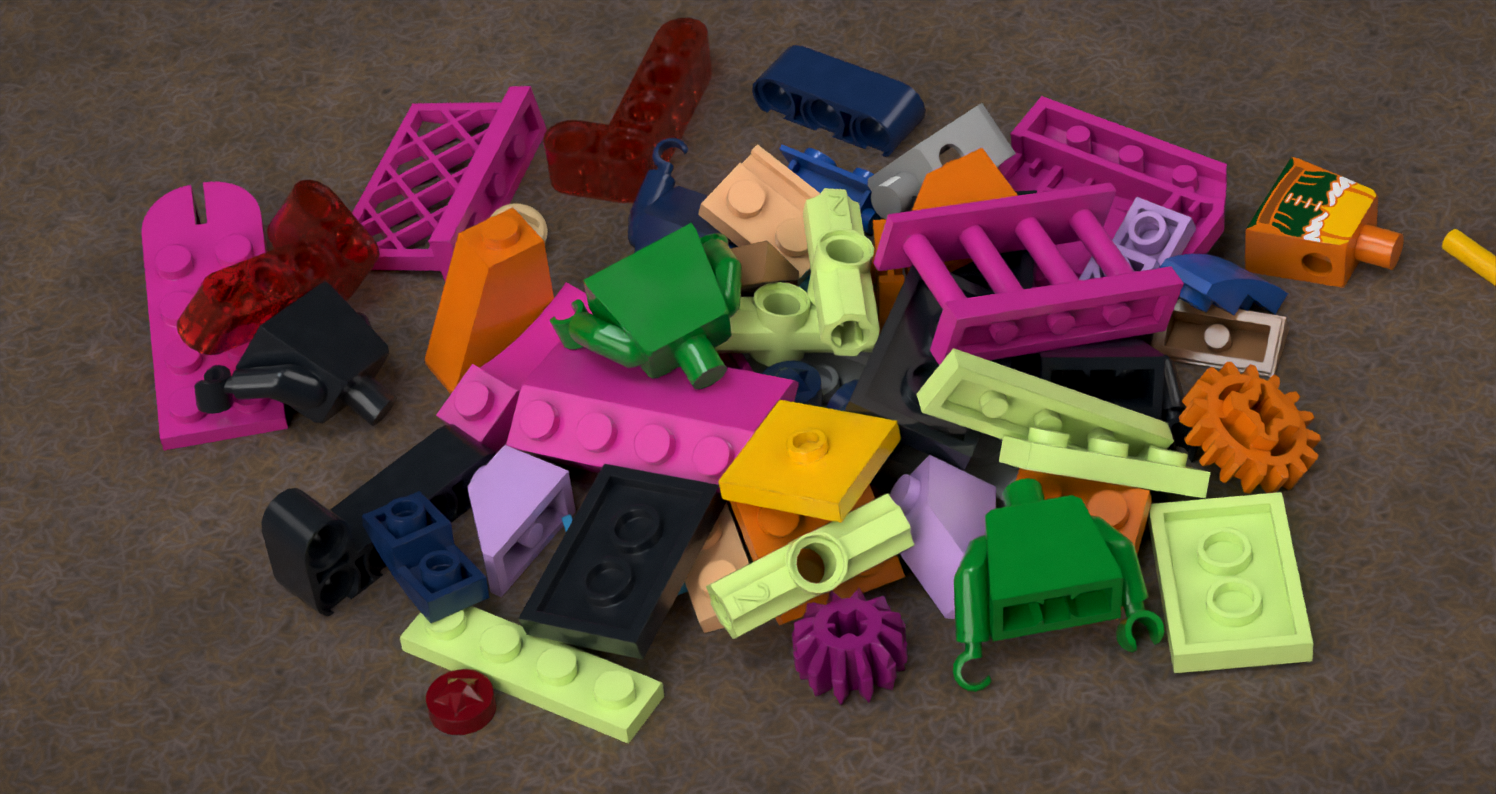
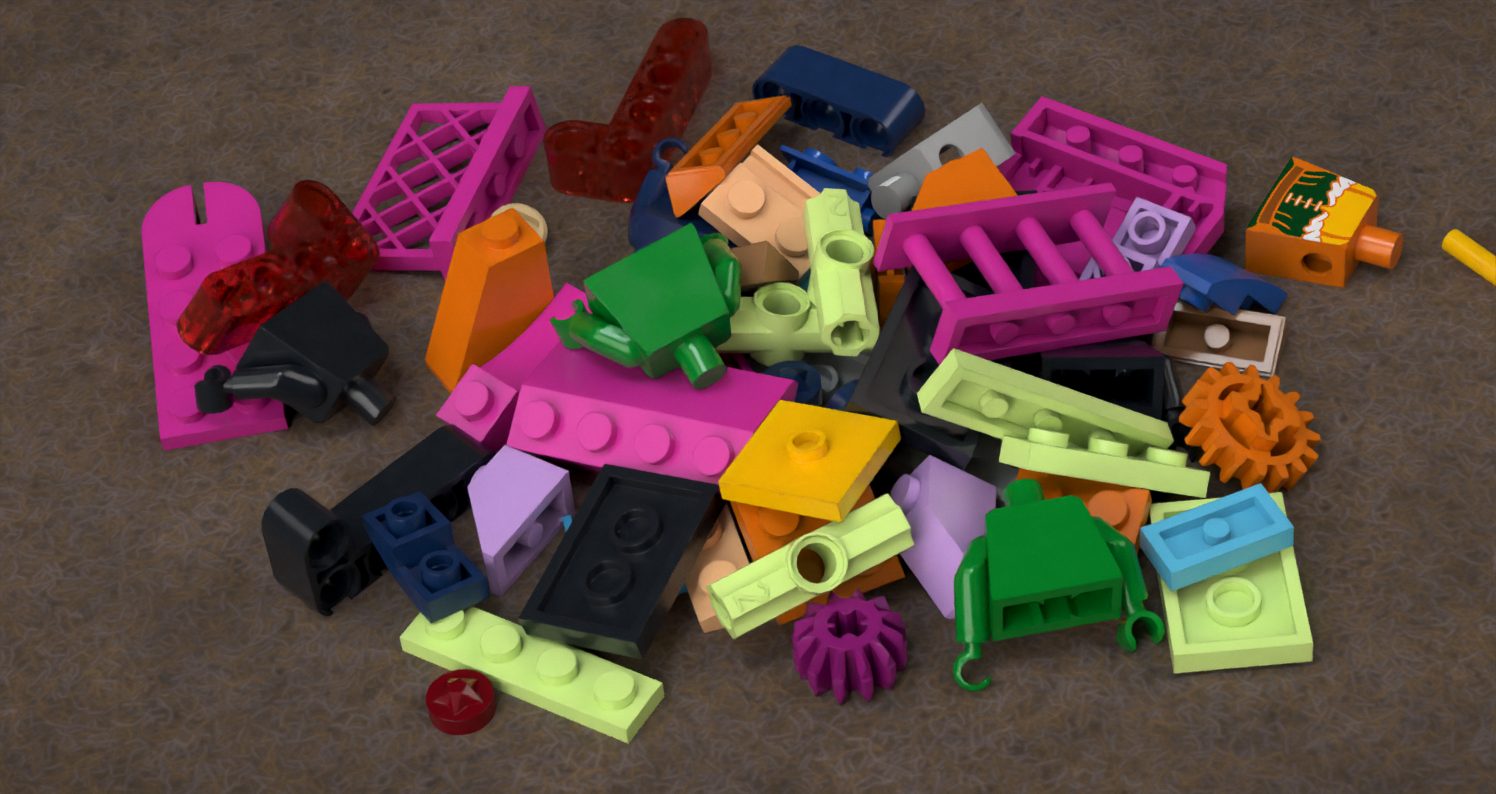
none -> orange slope [665,95,792,218]
none -> medium azure plate [1140,483,1294,592]

